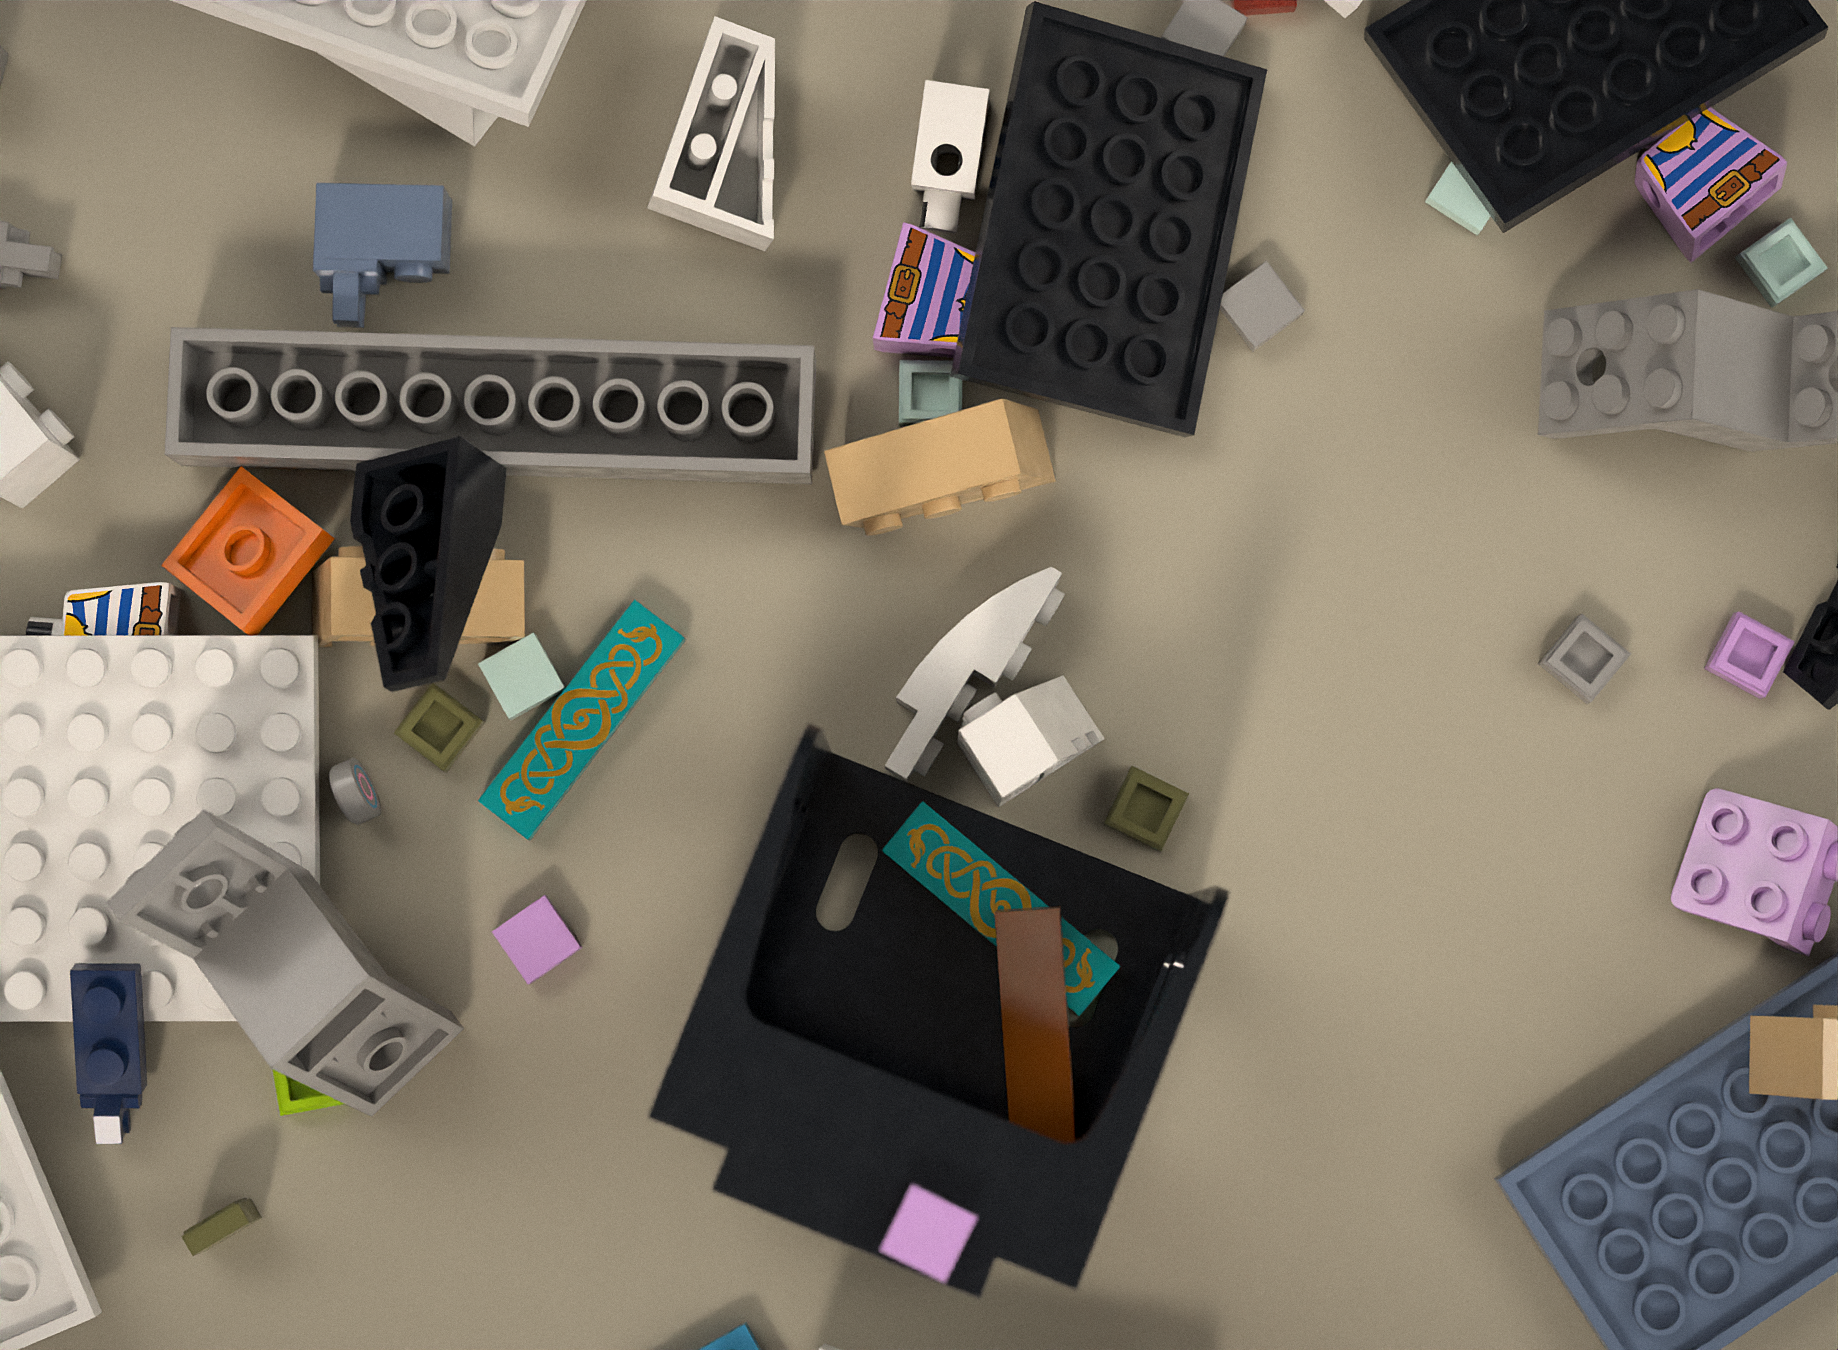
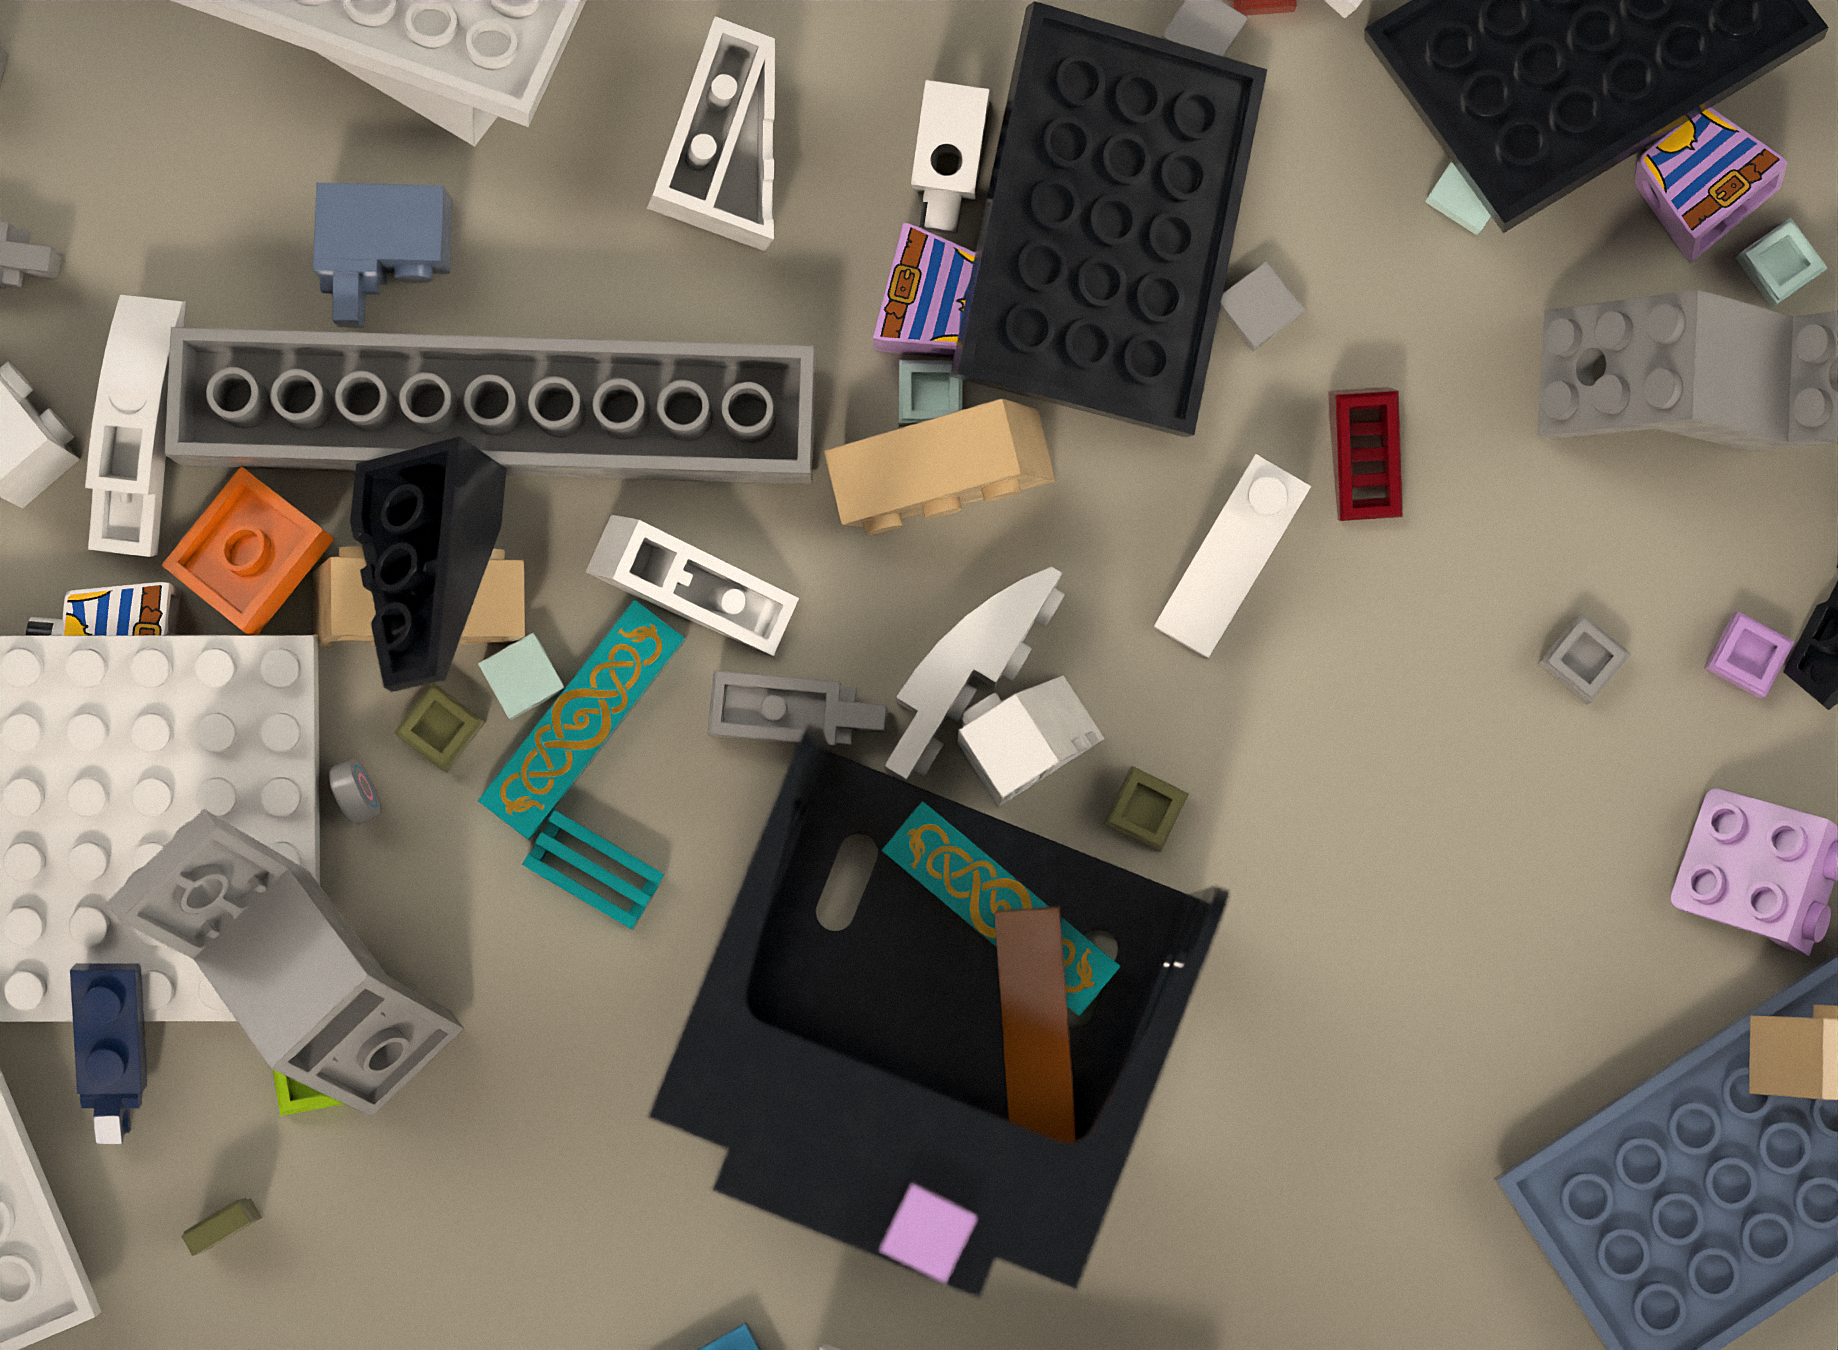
lavender tile [492,895,583,984] -> none
none -> white slope [85,295,186,557]
none -> teal tile [522,810,666,930]
none -> white slope [586,514,799,656]
none -> light grey hinge [707,671,888,747]
none -> white slope [1154,454,1311,659]
none -> dark red slope [1328,387,1403,521]

